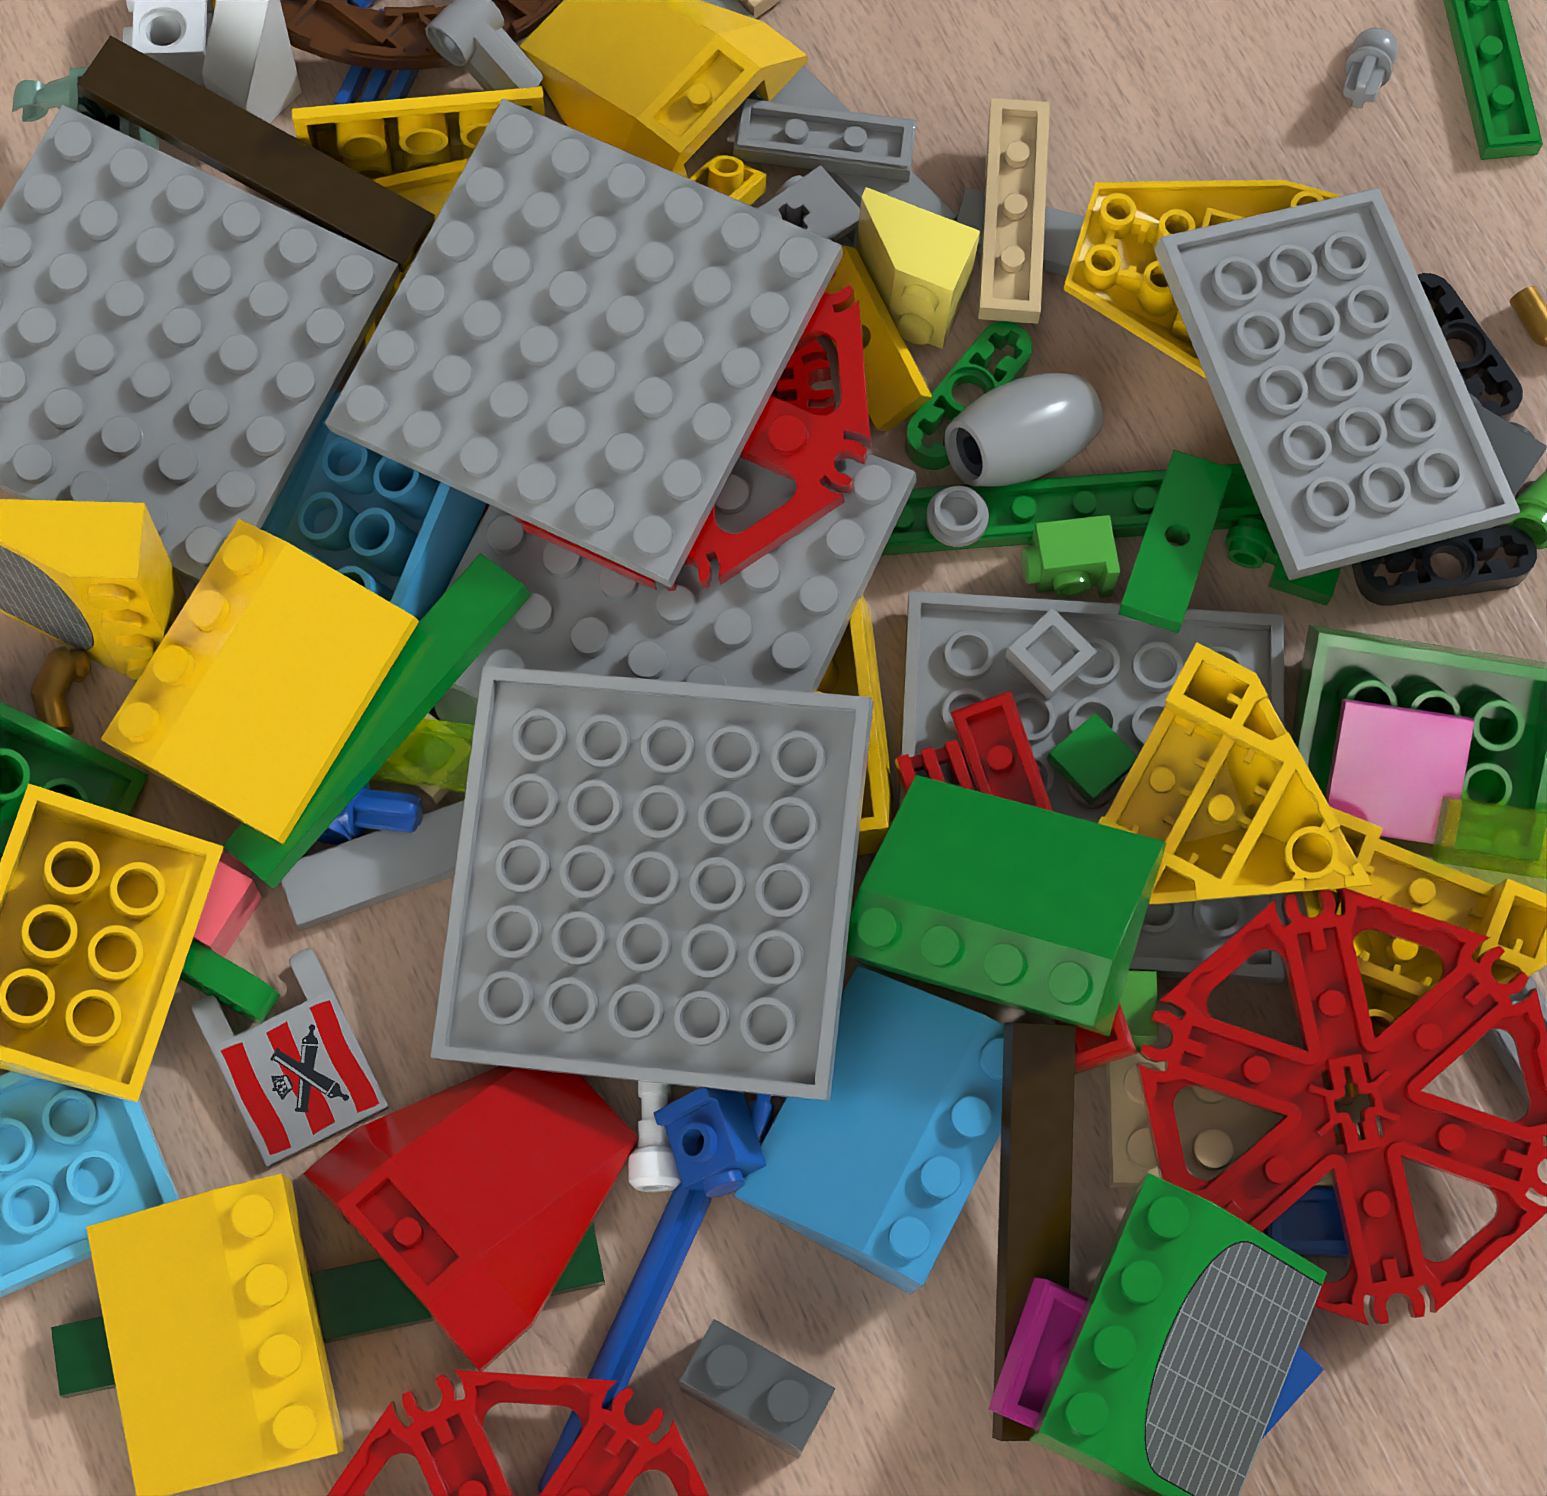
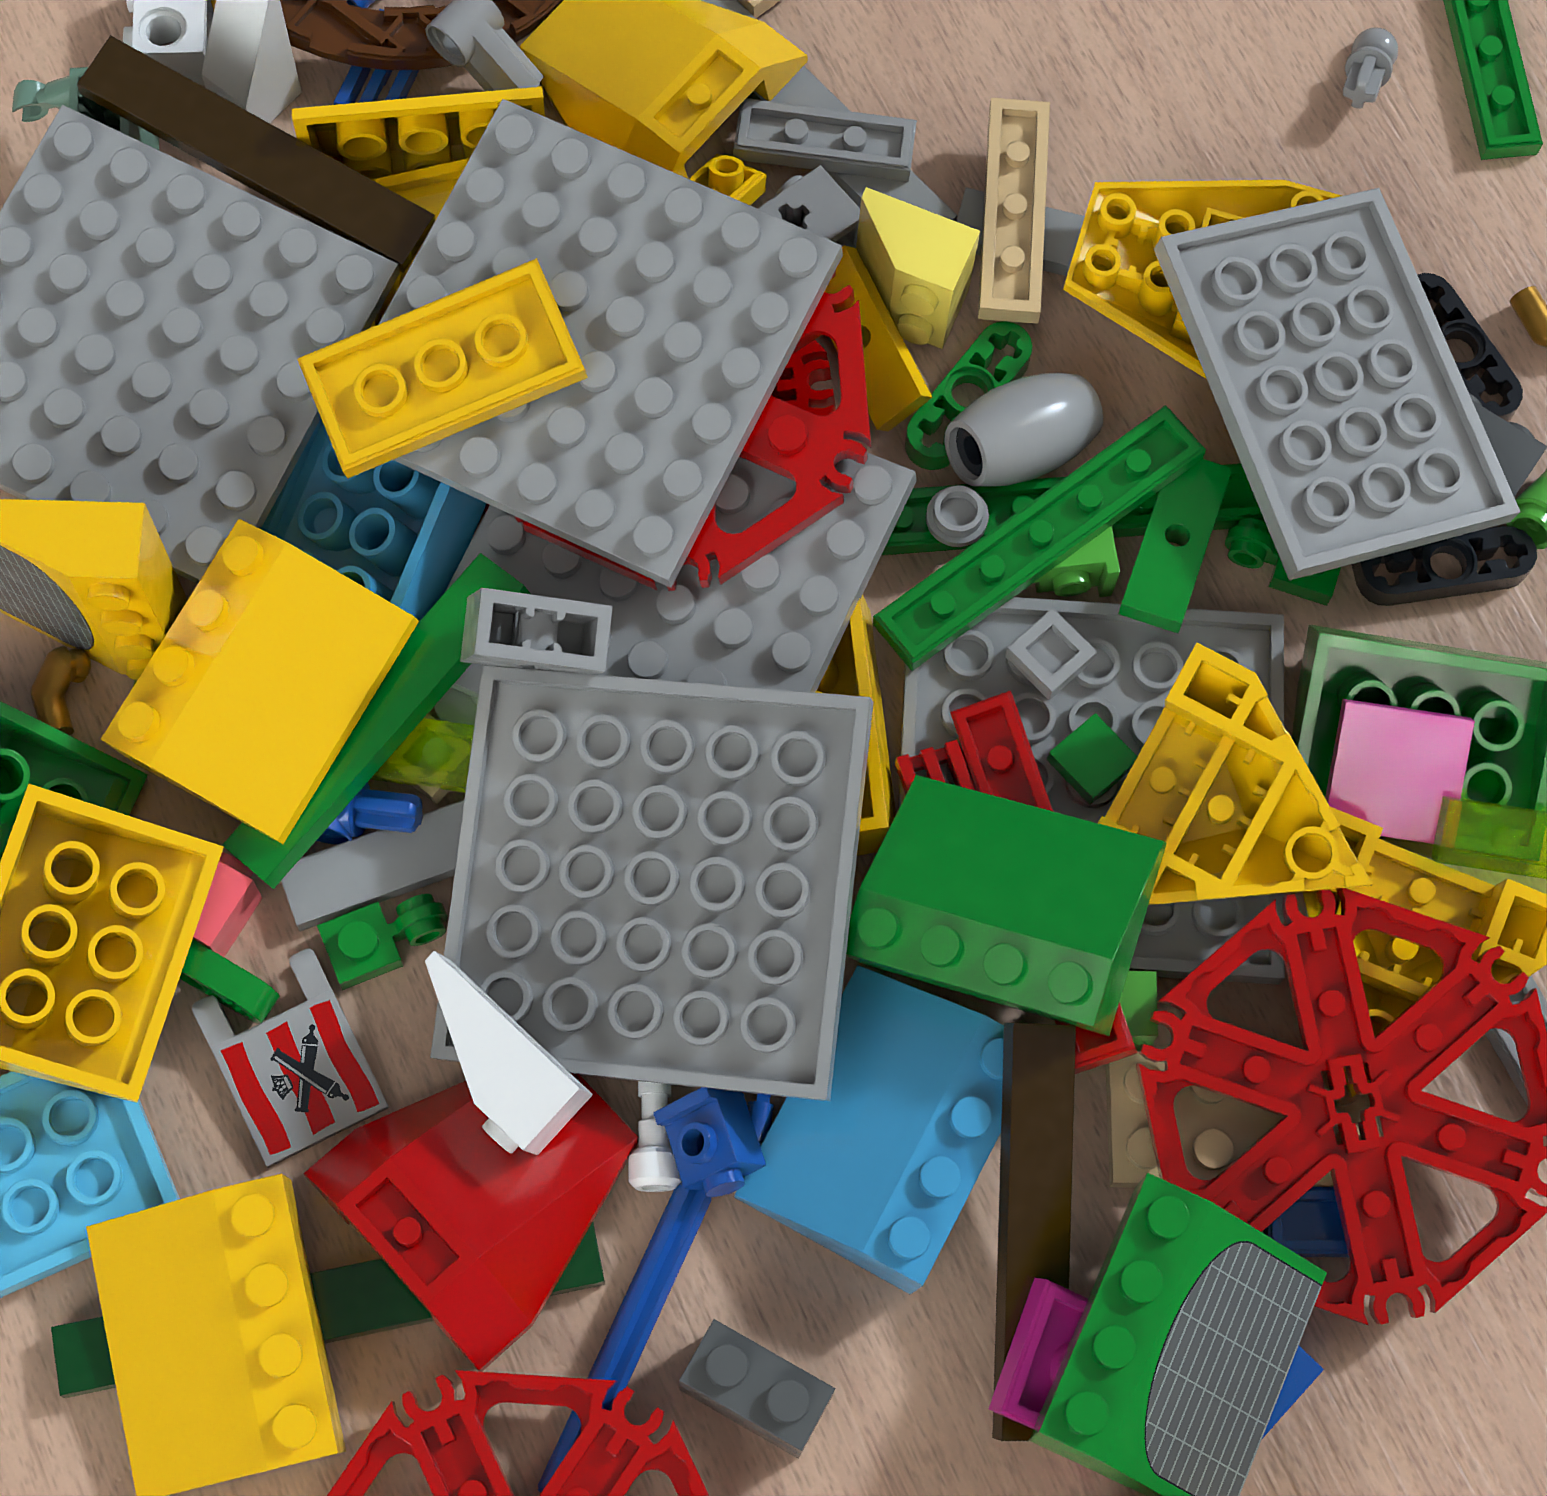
none -> yellow tile [297,258,588,479]
none -> green plate [317,894,448,991]
none -> white slope [425,951,593,1155]
none -> light grey brick [460,588,612,675]
none -> green tile [872,405,1206,671]

